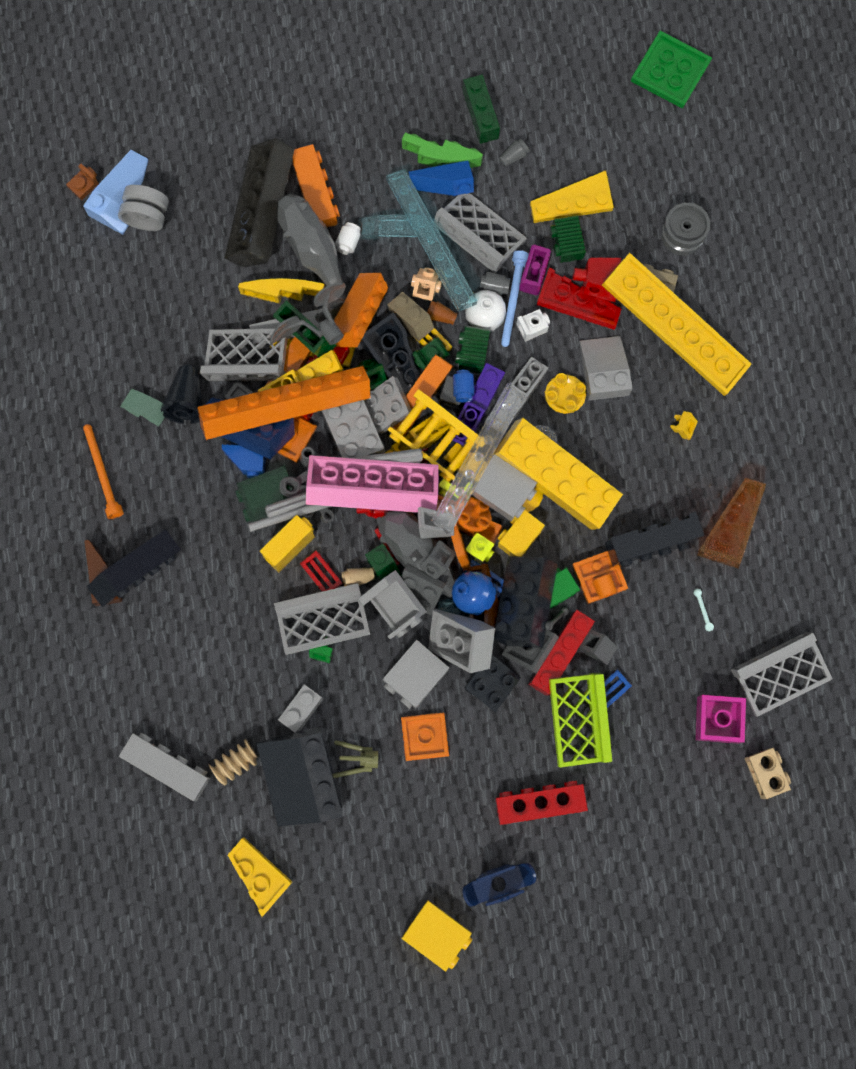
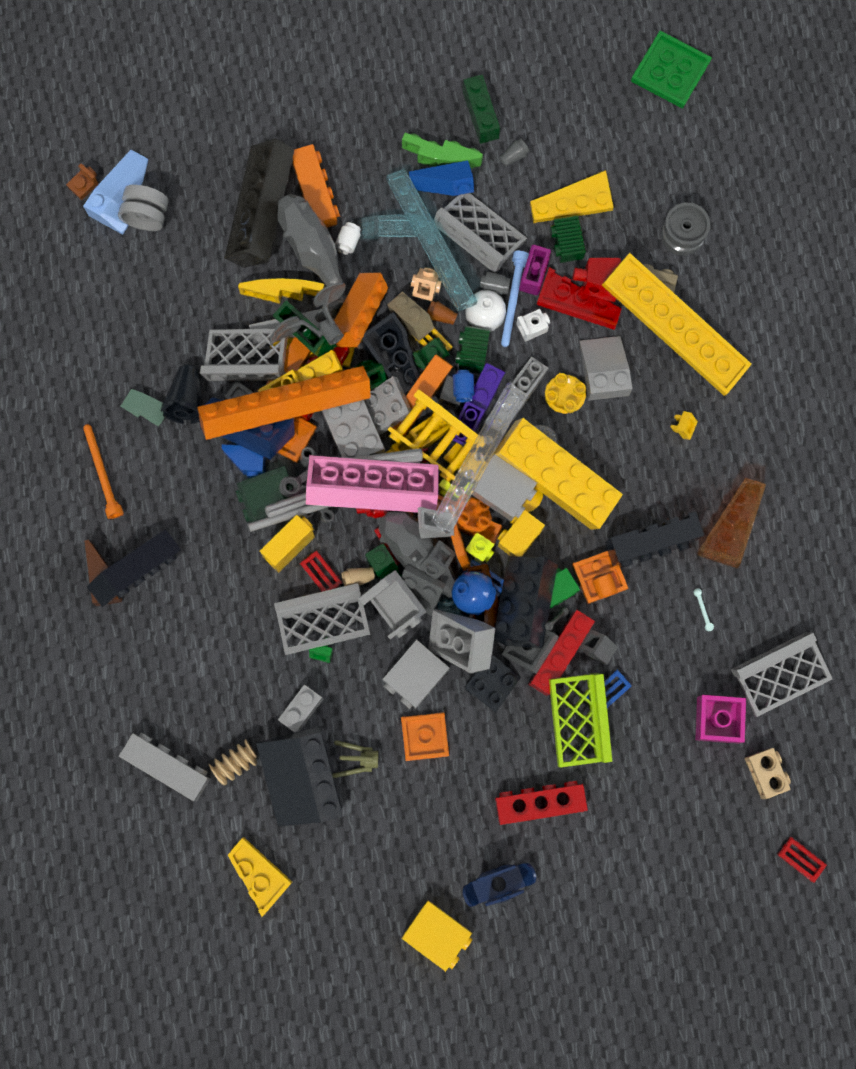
none -> red tile [777,837,827,883]

